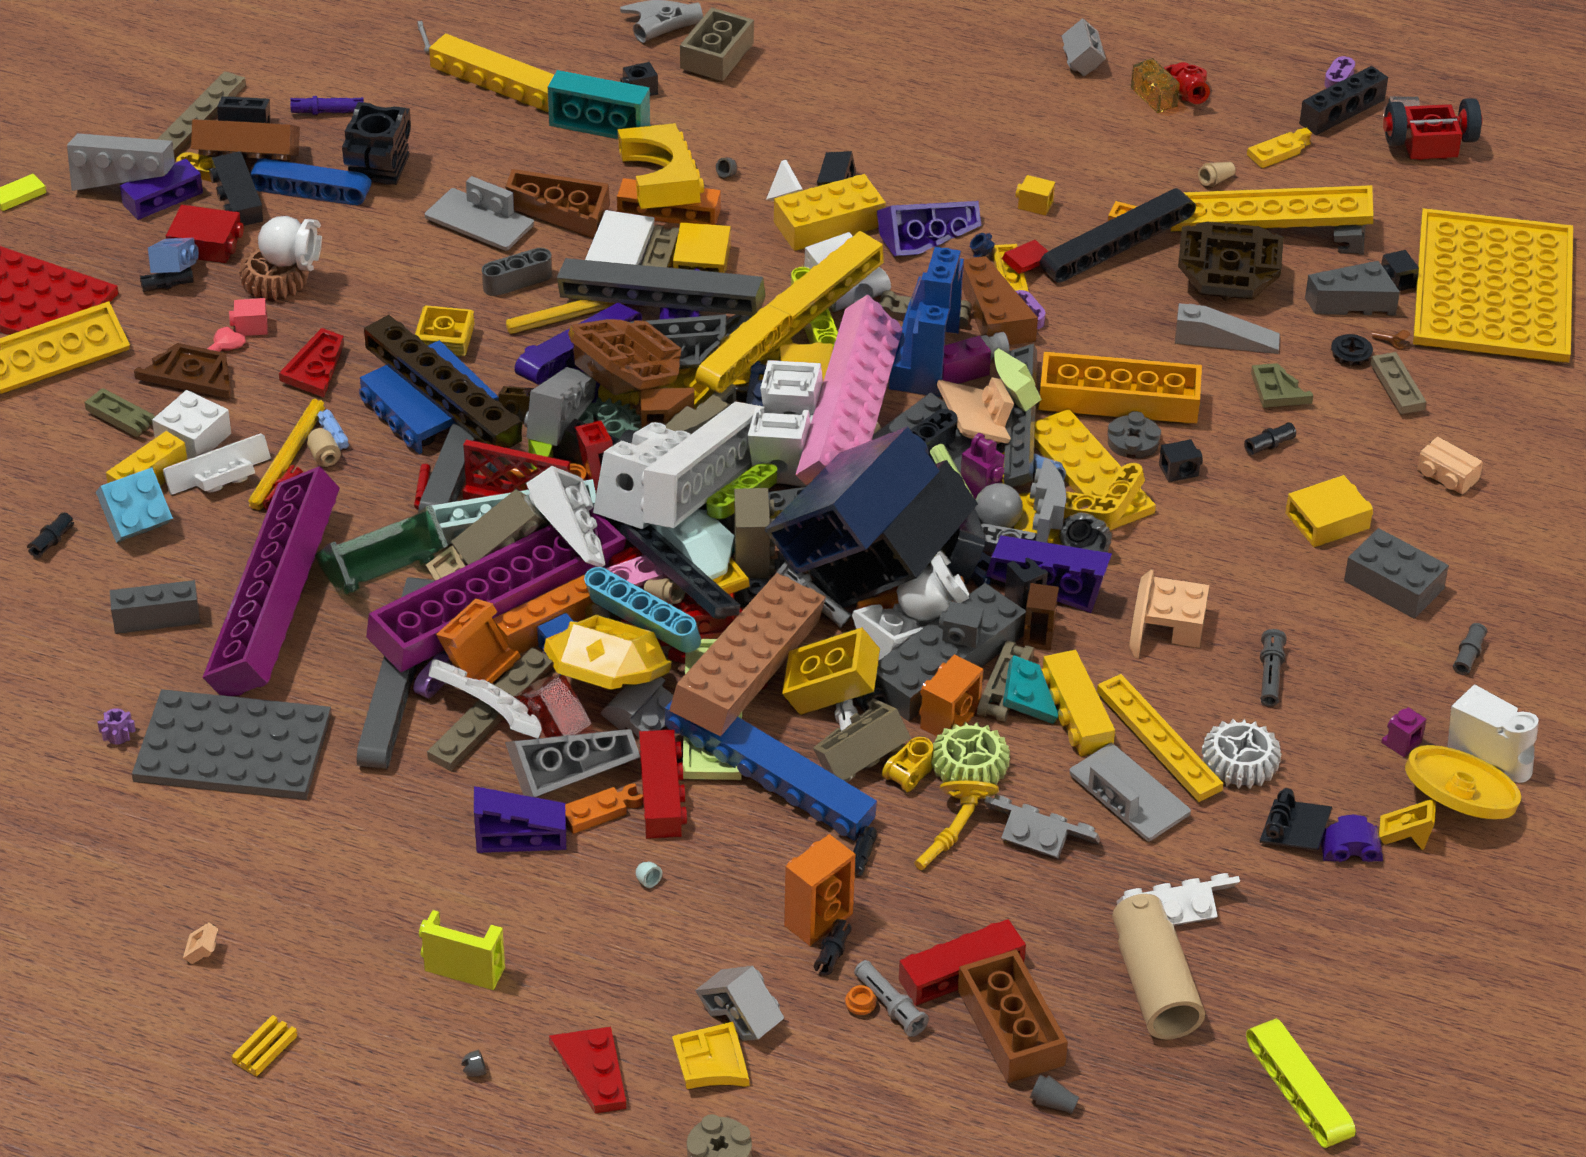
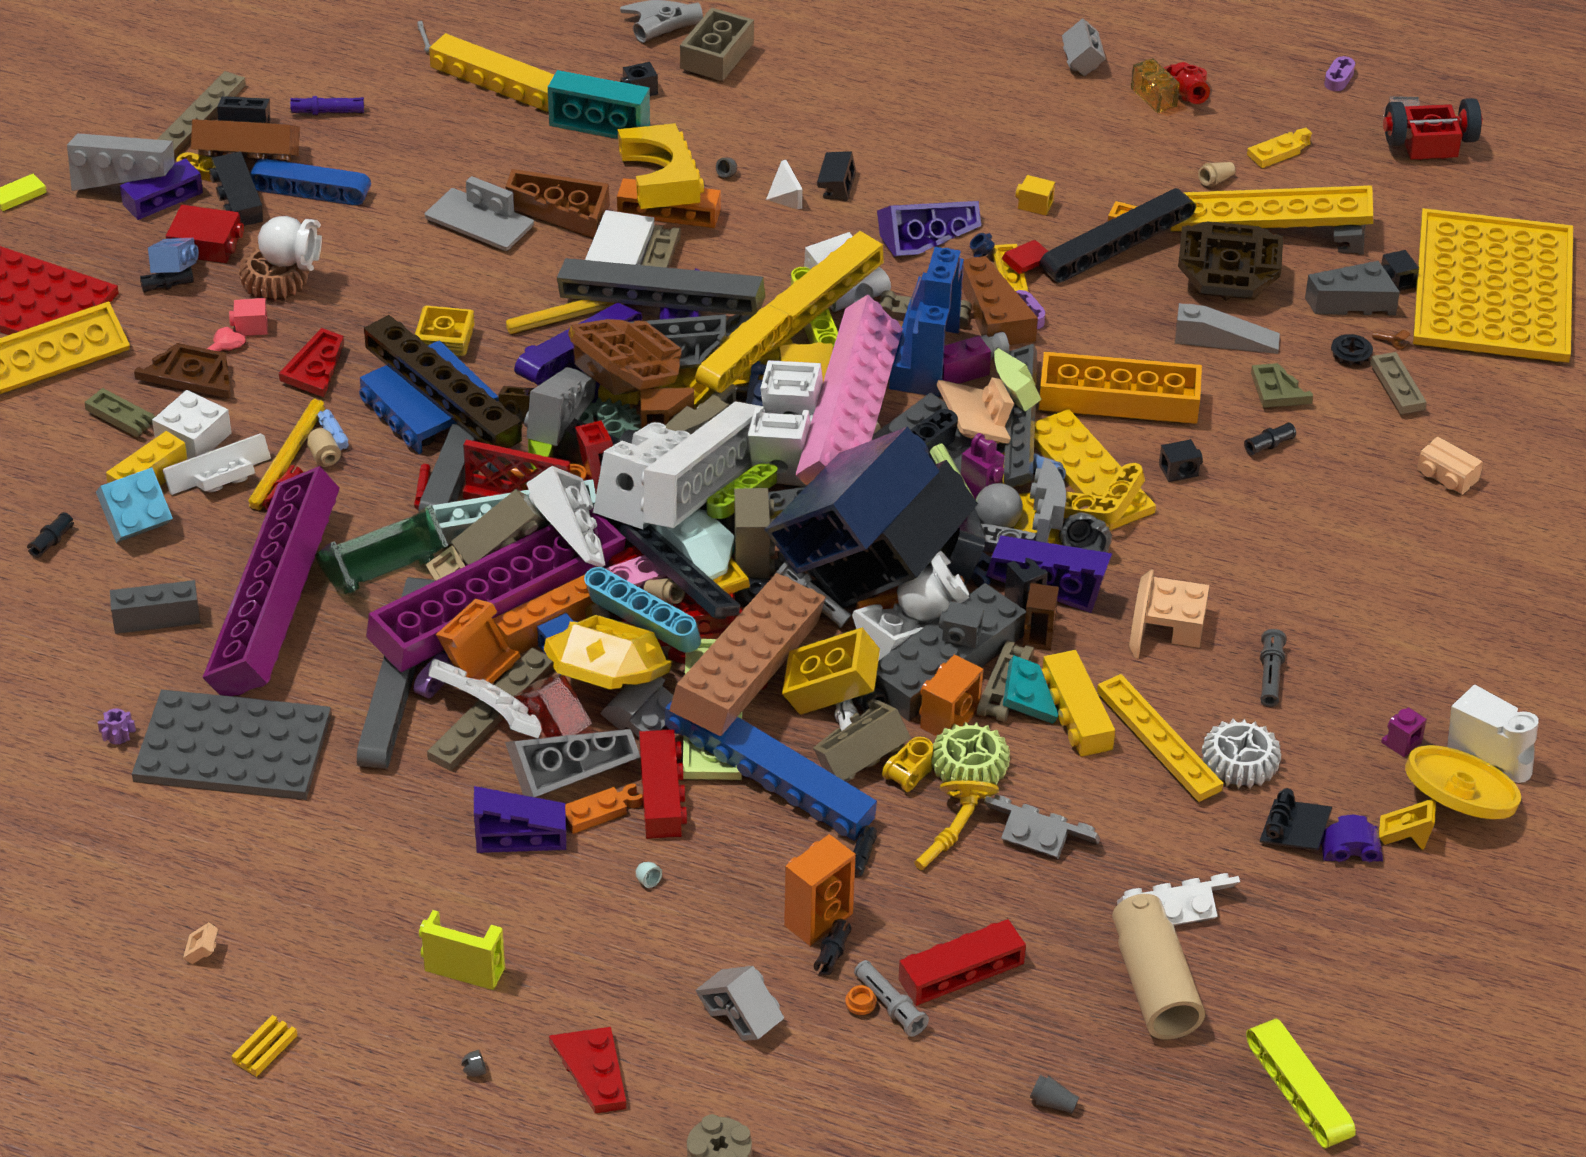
black piece [342,102,411,185] -> none
dark grey beam [482,248,552,296] -> none
yellow plate [672,1022,750,1089] -> none
yellow brick [673,222,731,273] -> none
yellow brick [774,174,886,251] -> none
dark orange brick [958,950,1068,1083] -> none
light grey bracket [1069,743,1191,841] -> none
dark grey plate [1107,411,1161,458] -> none
yellow brick [1285,475,1373,547] -> none
black brick [1299,66,1388,135] -> none
dark grey brick [1344,528,1449,619] -> none
dark grey pin [1453,623,1487,675] -> none

